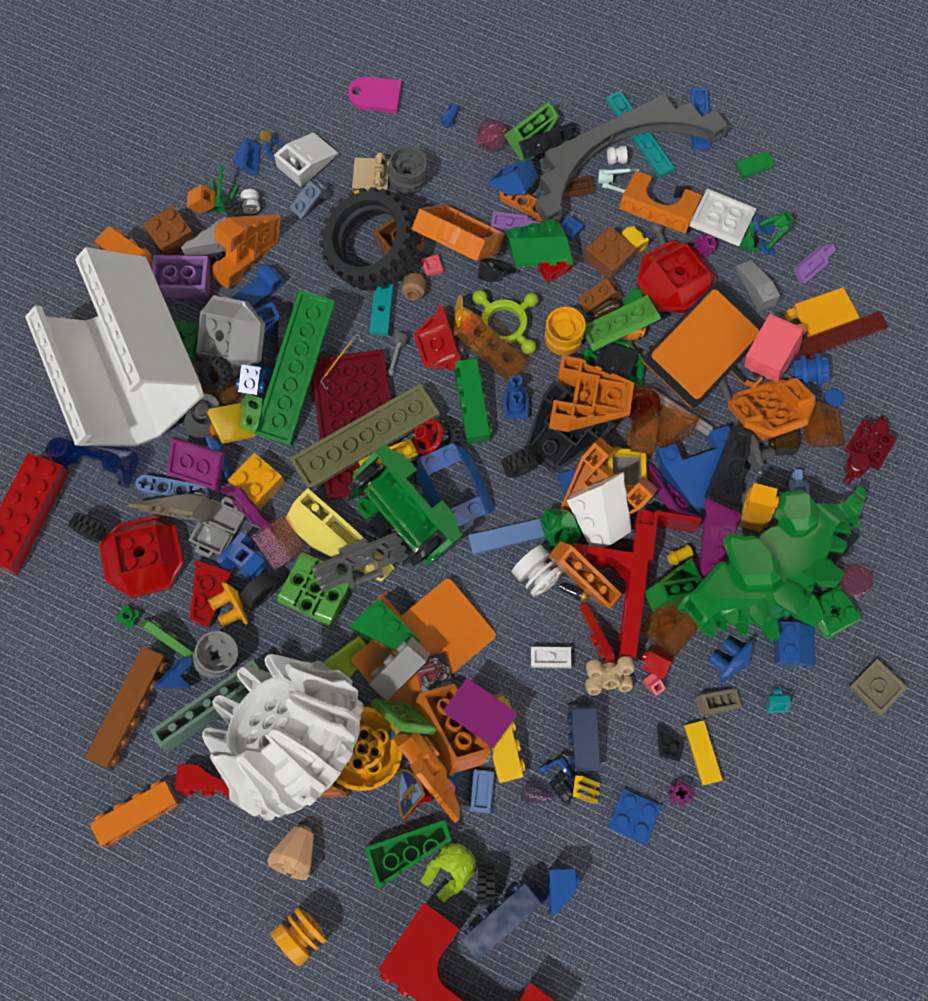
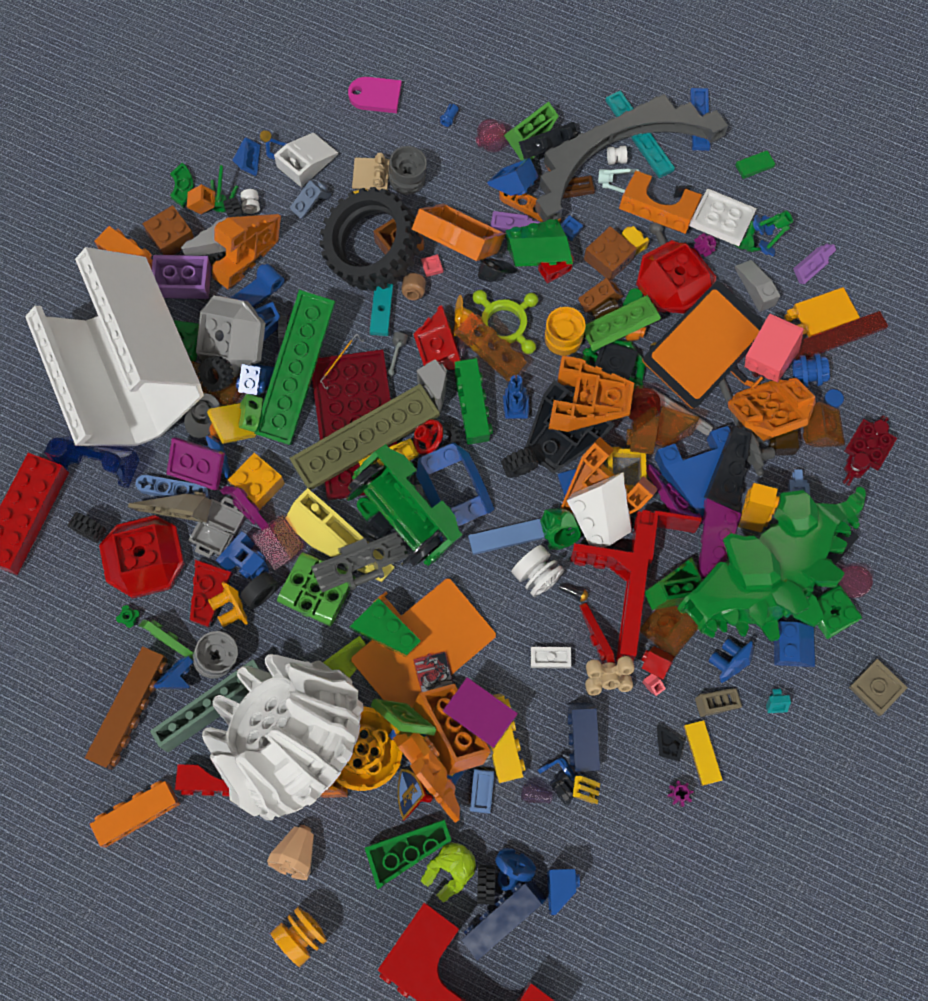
light grey brick [369,637,430,700] -> none
orange brick [548,541,621,609] -> none
blue plate [607,789,661,846] -> none
yellow pin [667,545,693,565] -> none
none -> green tile [170,162,194,208]
none -> light grey slope [417,359,447,413]
none -> blue tile [495,848,536,891]

